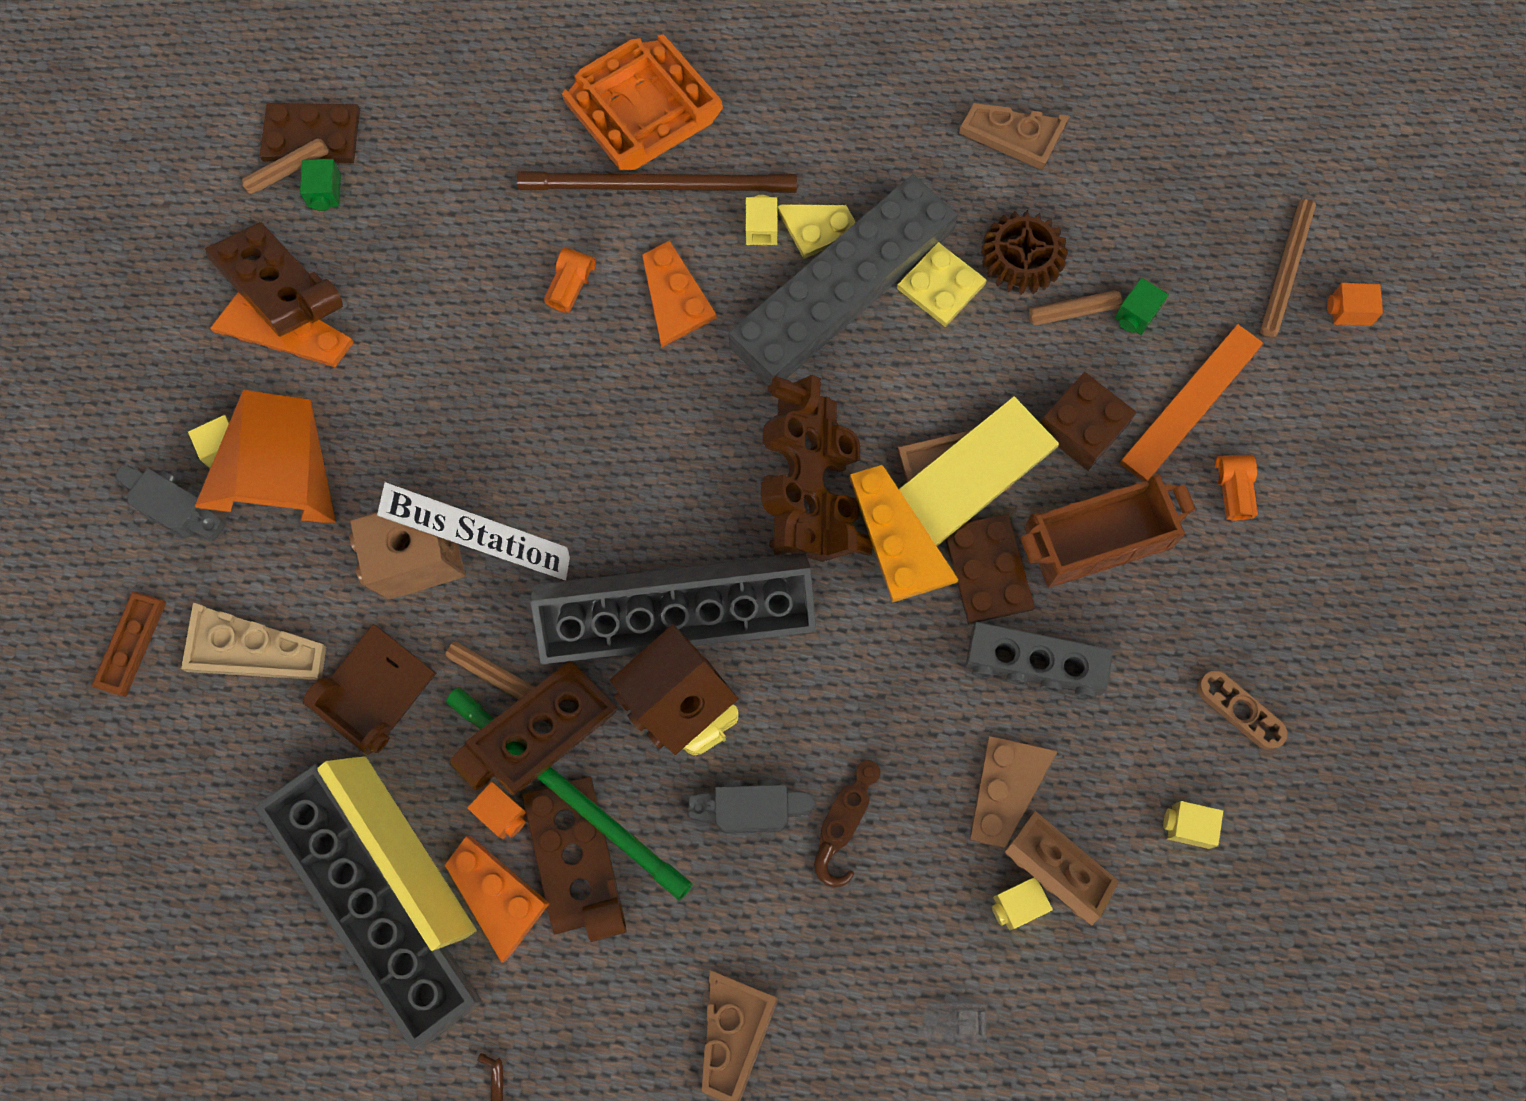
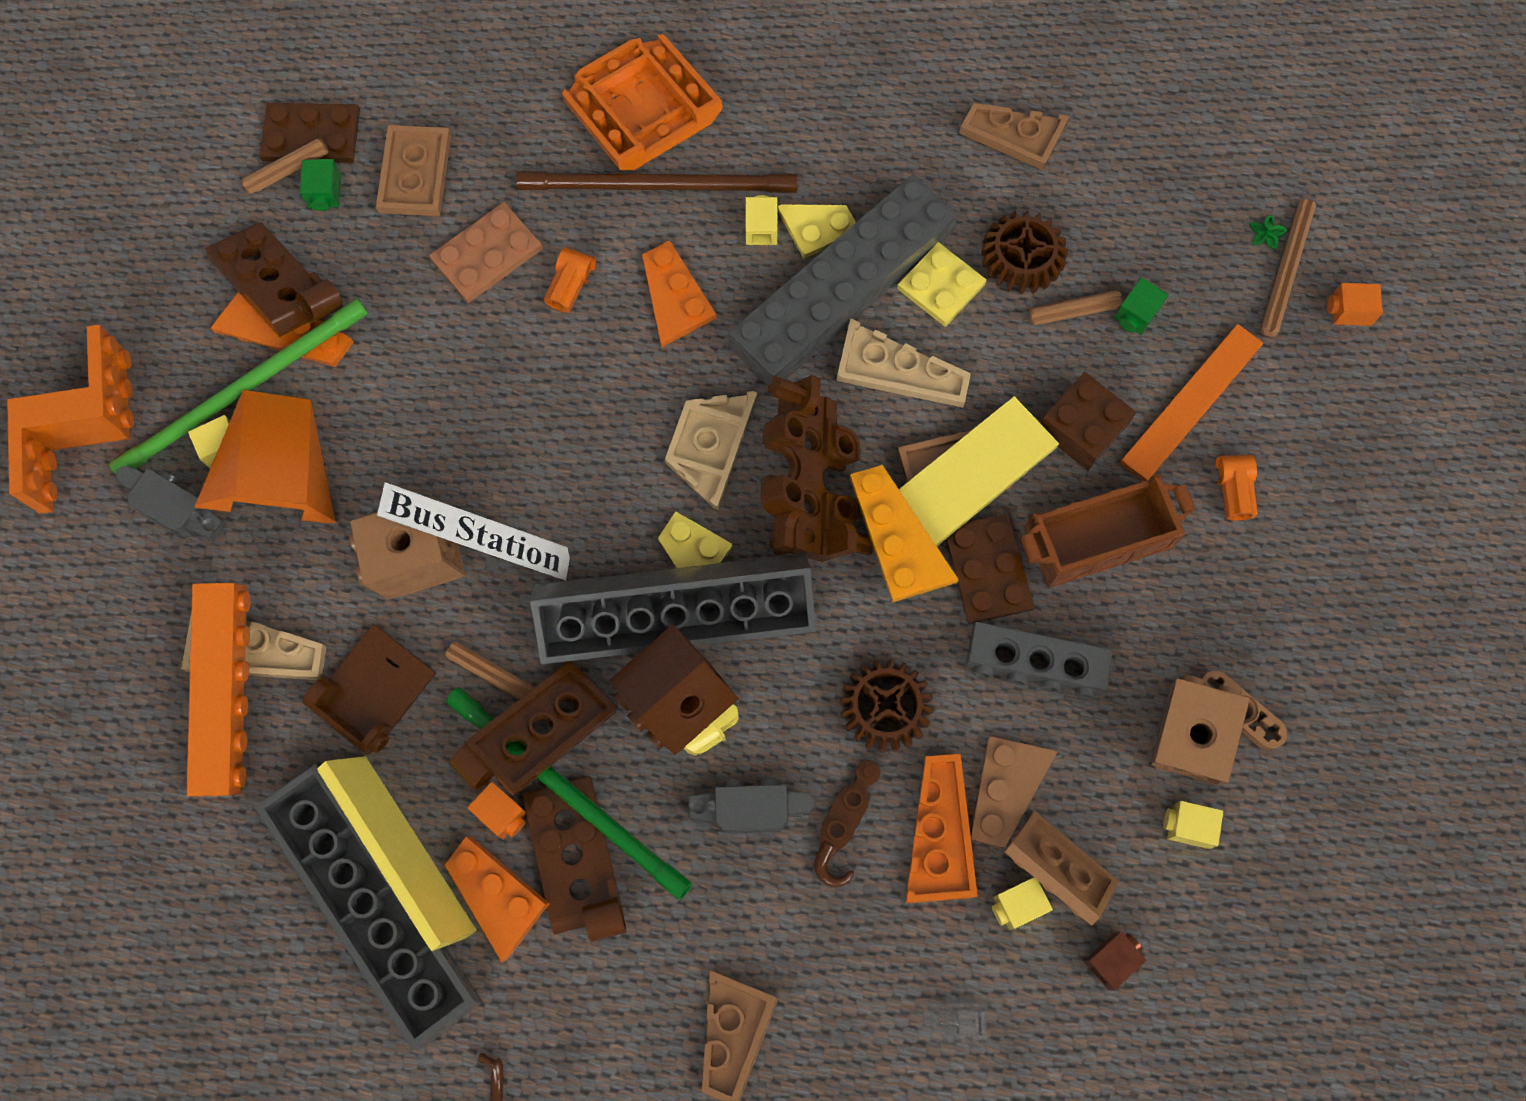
dark orange tile [91,591,166,697] -> none
none -> orange bracket [7,324,134,514]
none -> bright green piece [109,298,369,475]
none -> orange brick [187,583,251,796]
none -> medium nougat plate [376,125,451,216]
none -> nougat plate [429,202,543,303]
none -> light yellow wing [658,511,733,568]
none -> tan wing [665,391,757,510]
none -> tan wing [837,318,971,408]
none -> reddish brown gear [839,659,933,753]
none -> orange wing [905,754,978,904]
none -> copper brick [1083,931,1147,990]
none -> medium nougat brick [1150,675,1250,786]
none -> green plant [1249,215,1288,250]

